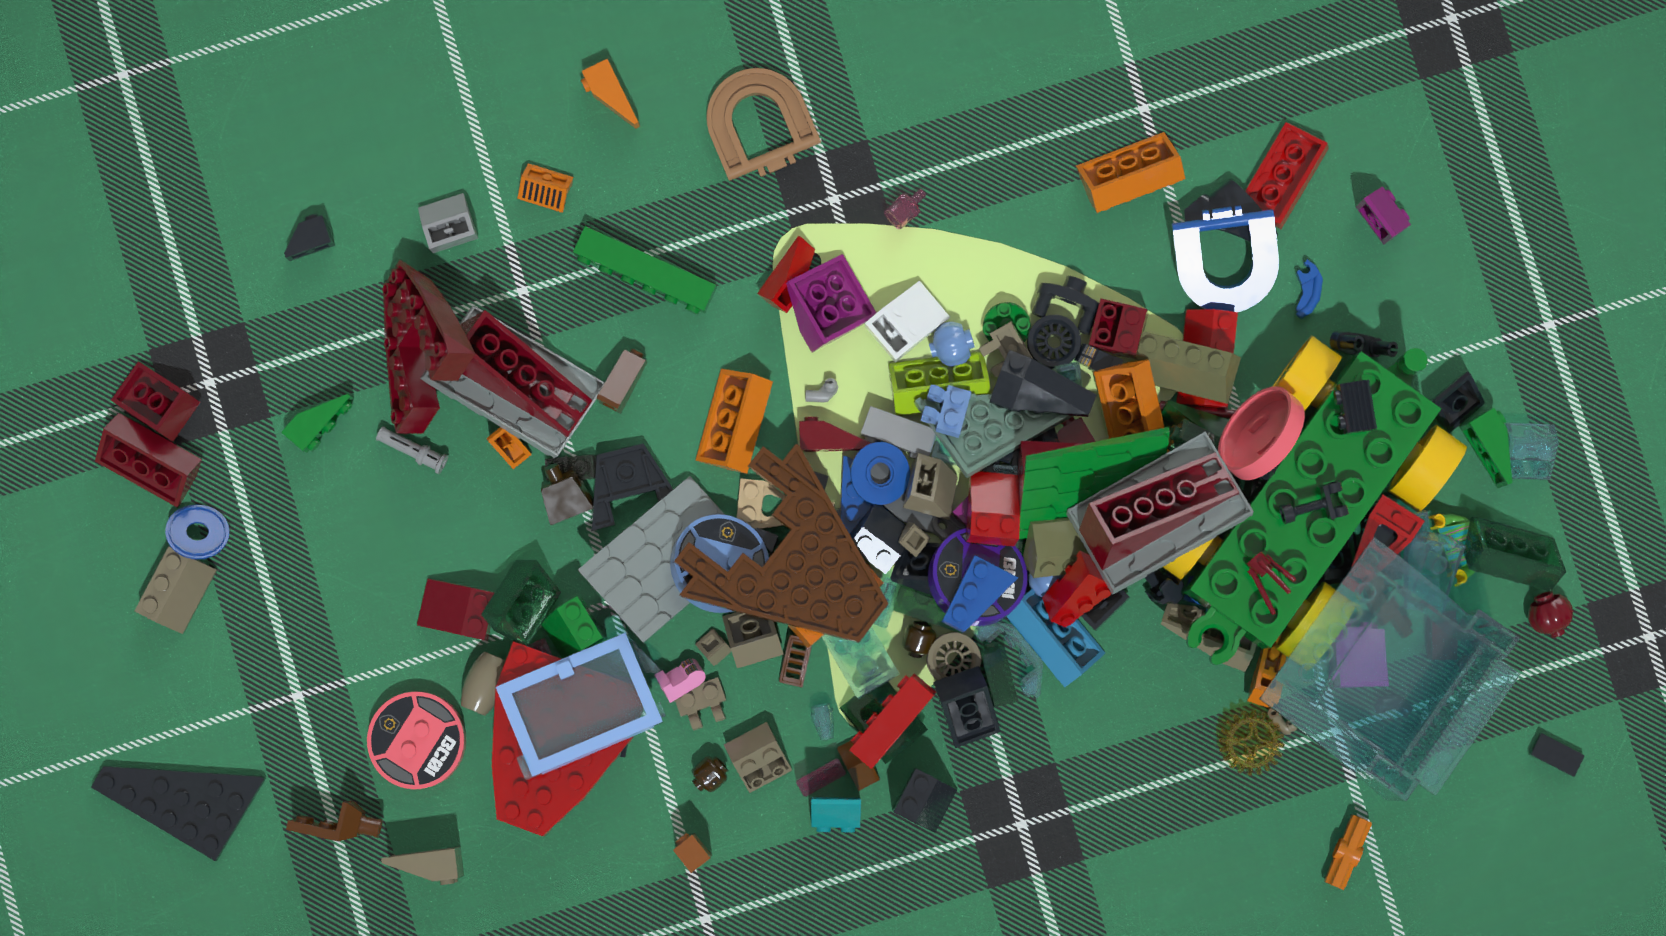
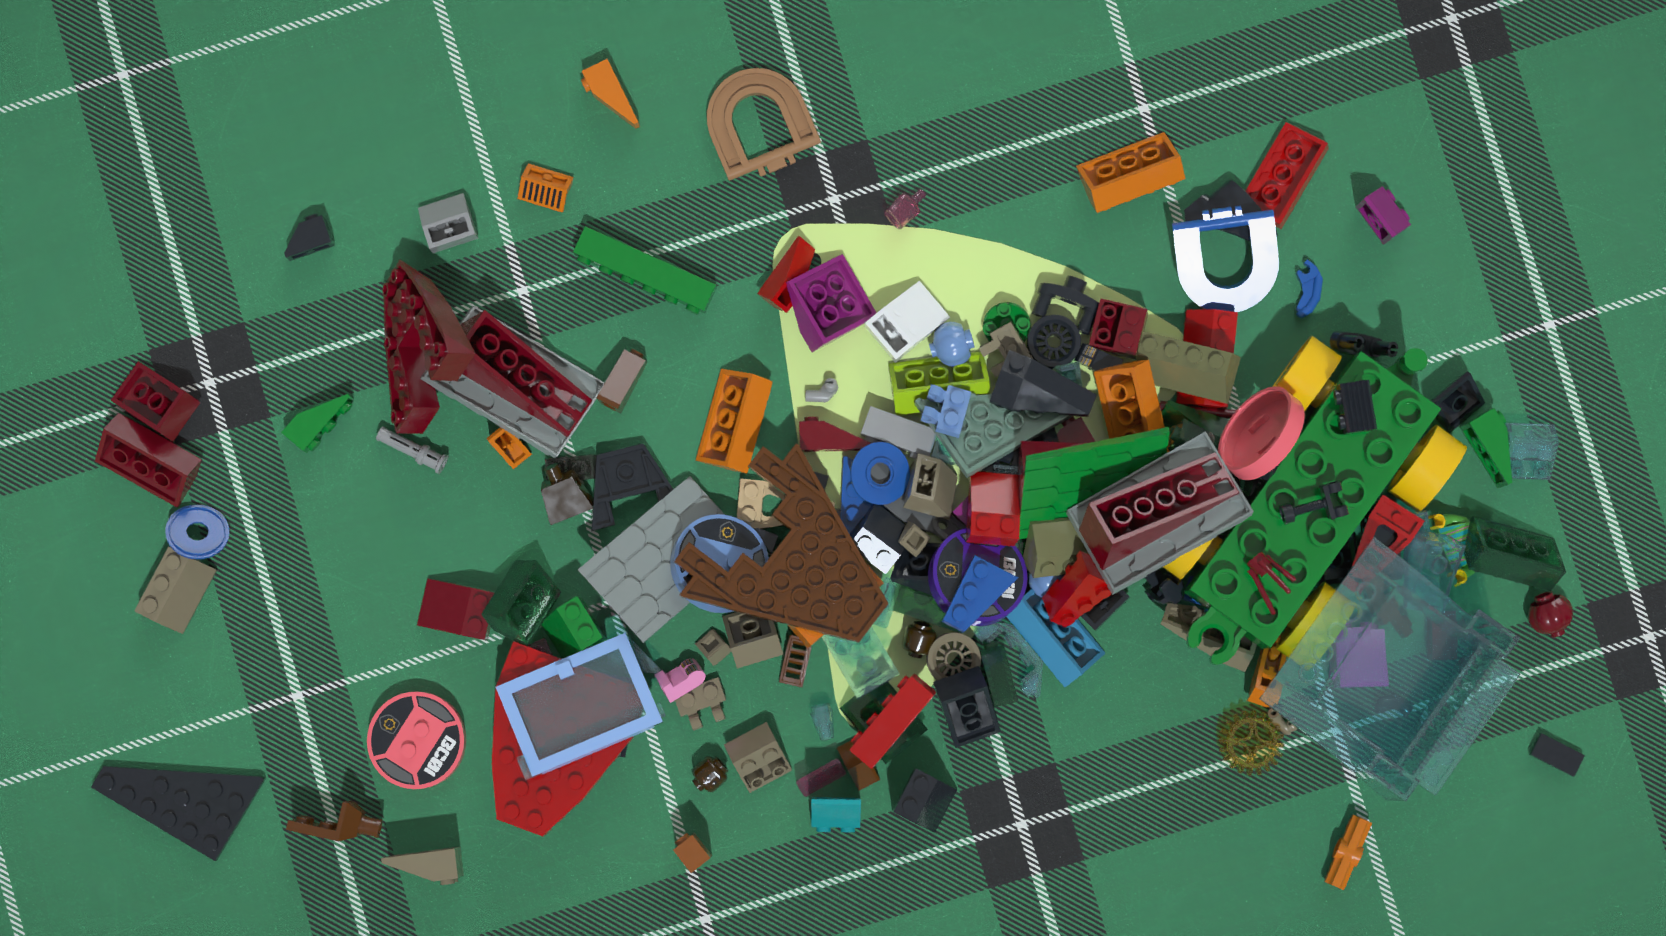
dark tan piece [461,652,505,716] -> none

